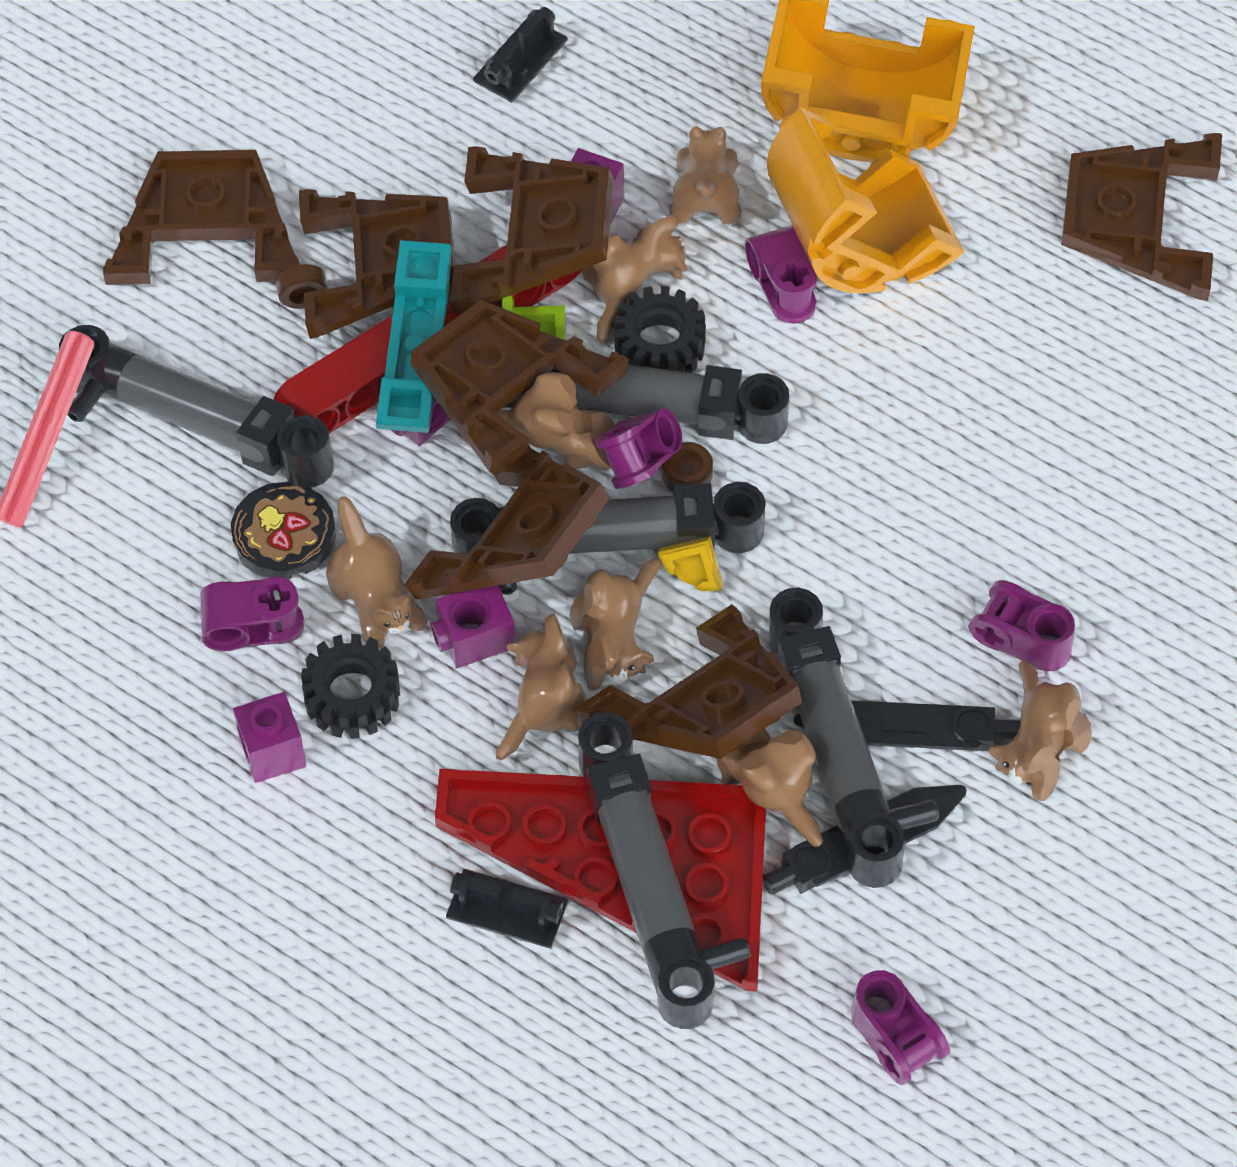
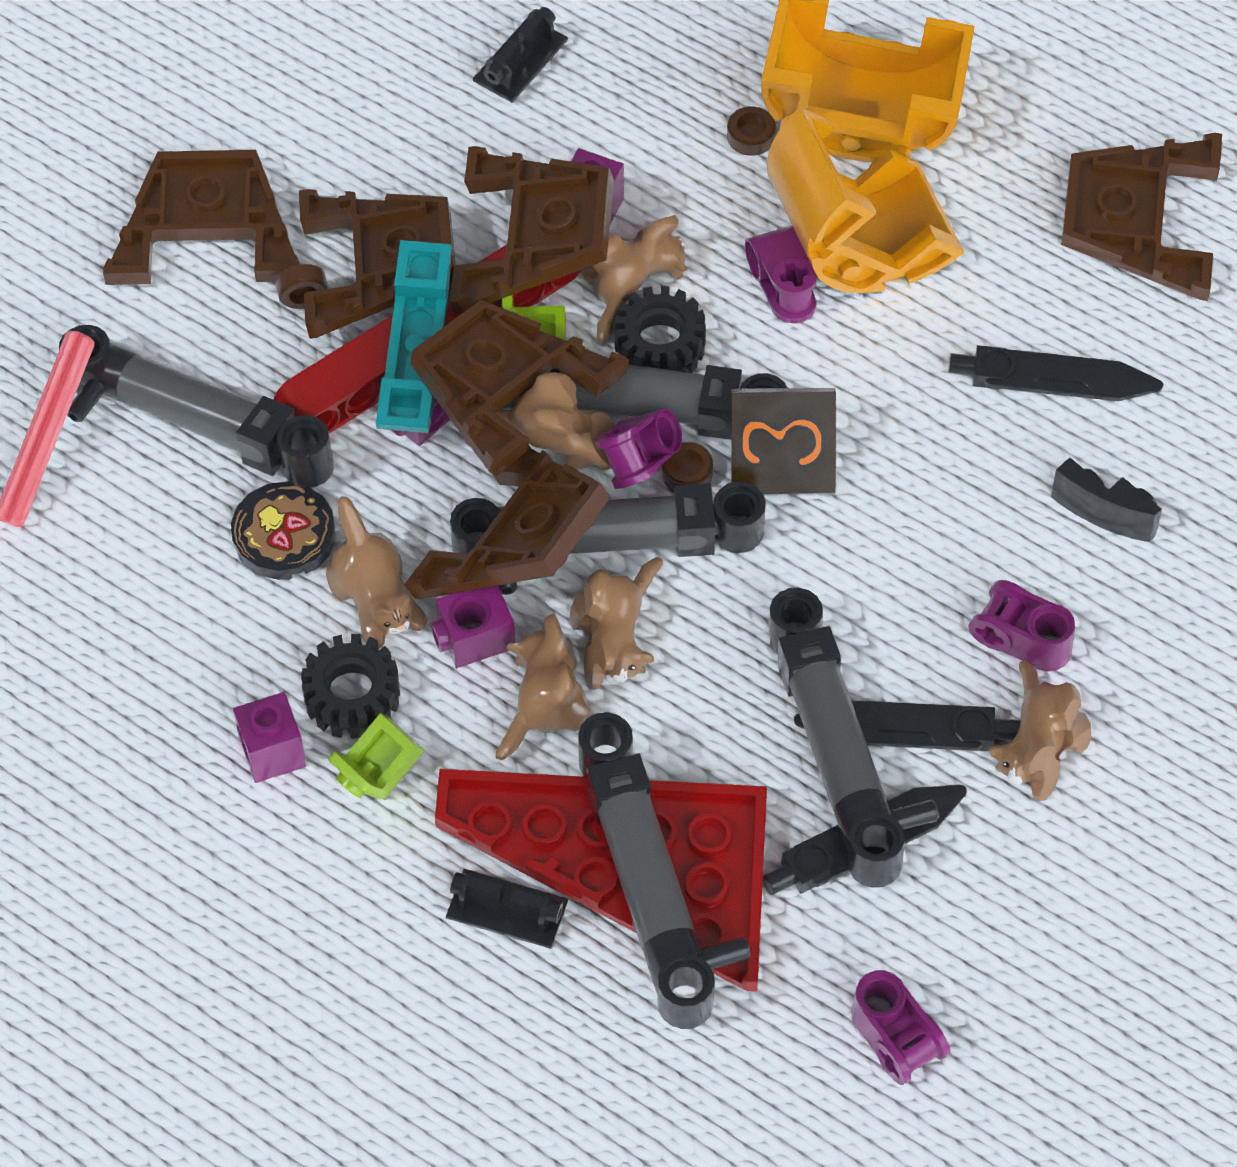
magenta piece [200,577,305,651] -> none
reddish brown wing [574,604,802,759] -> none
yellow tile [657,536,724,591] -> none
medium nougat animal [669,126,742,225] -> none
medium nougat animal [713,729,823,847] -> none
none -> lime bracket [328,713,425,800]
none -> reddish brown tile [727,106,776,156]
none -> dark brown tile [731,388,836,494]
none -> black piece [948,345,1164,402]
none -> black slope [1051,457,1162,542]

